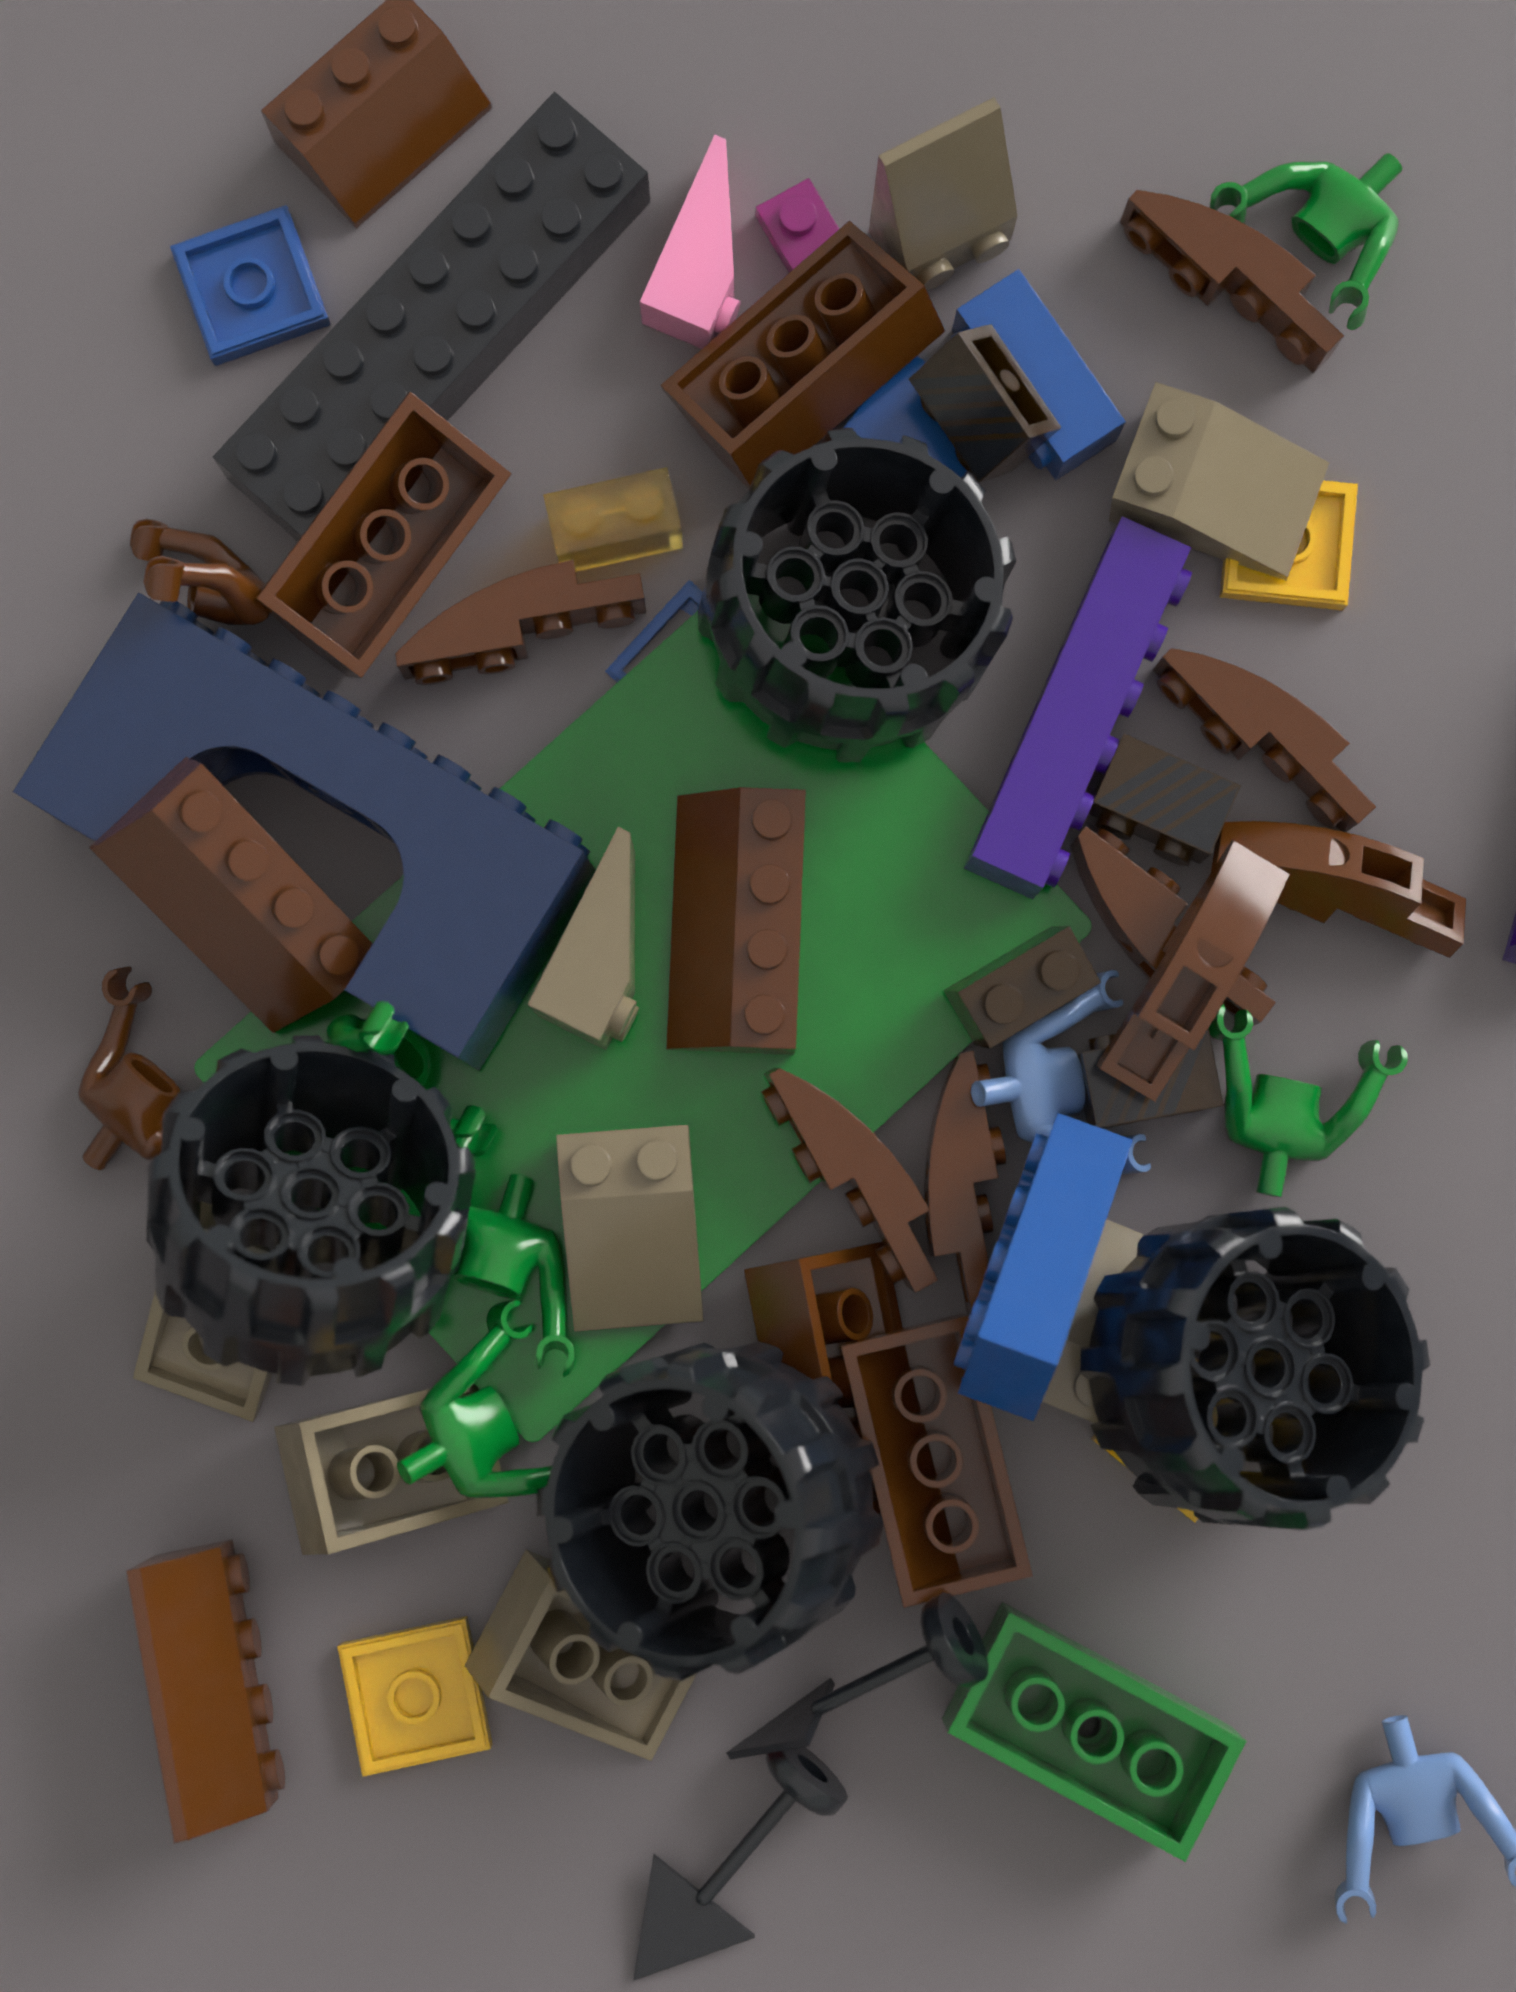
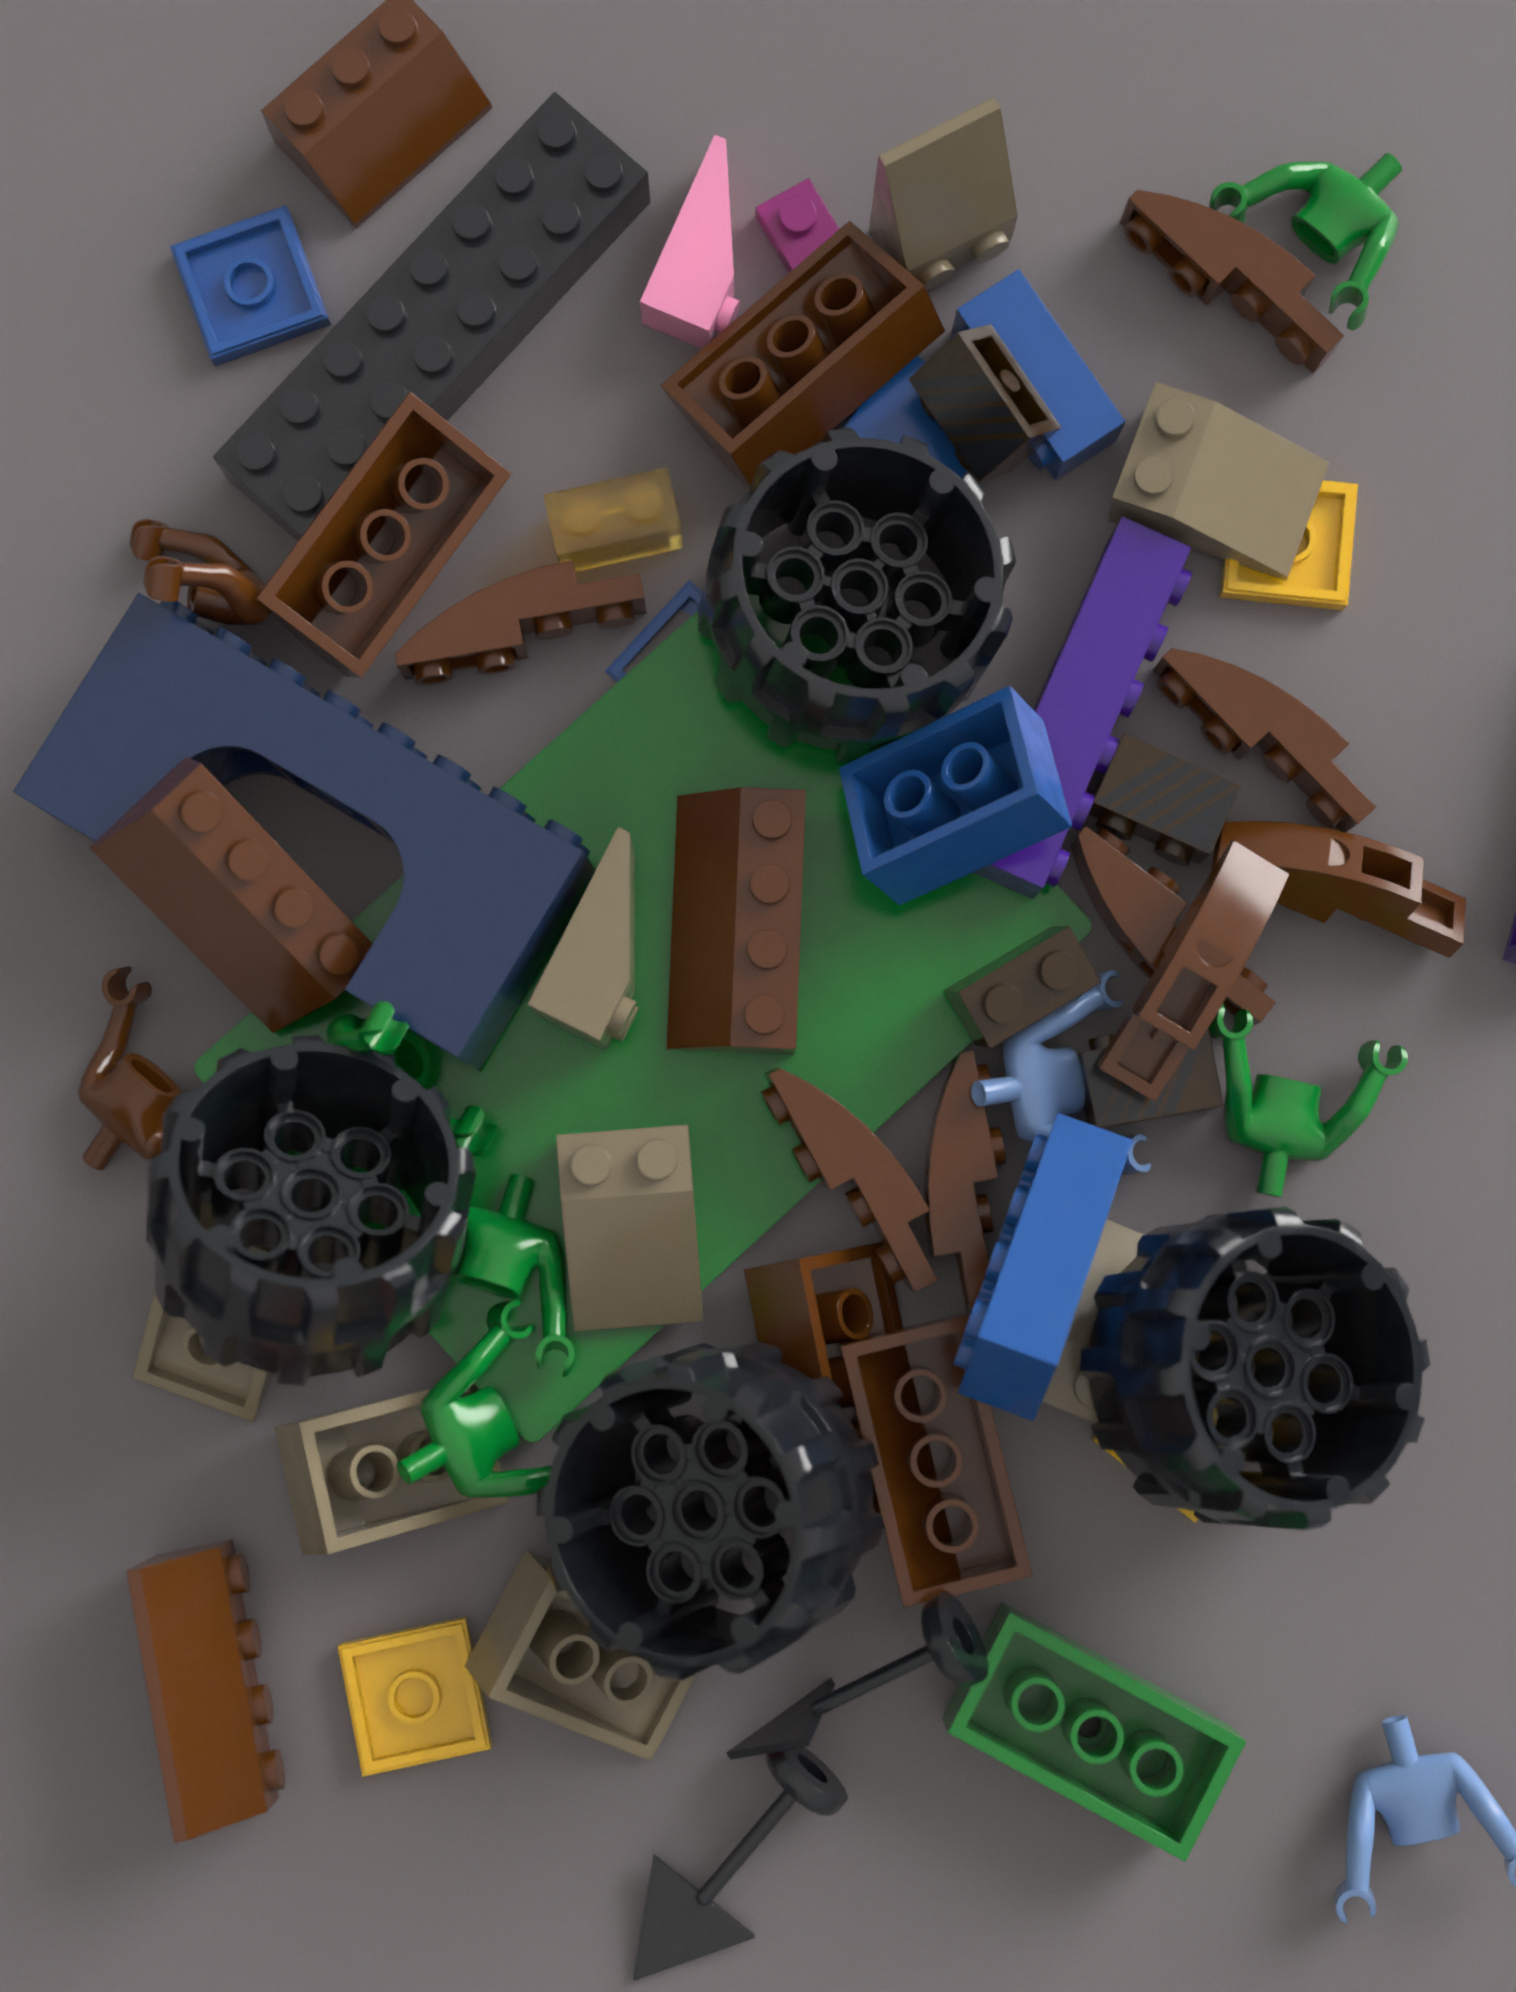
none -> blue brick [839,685,1072,906]

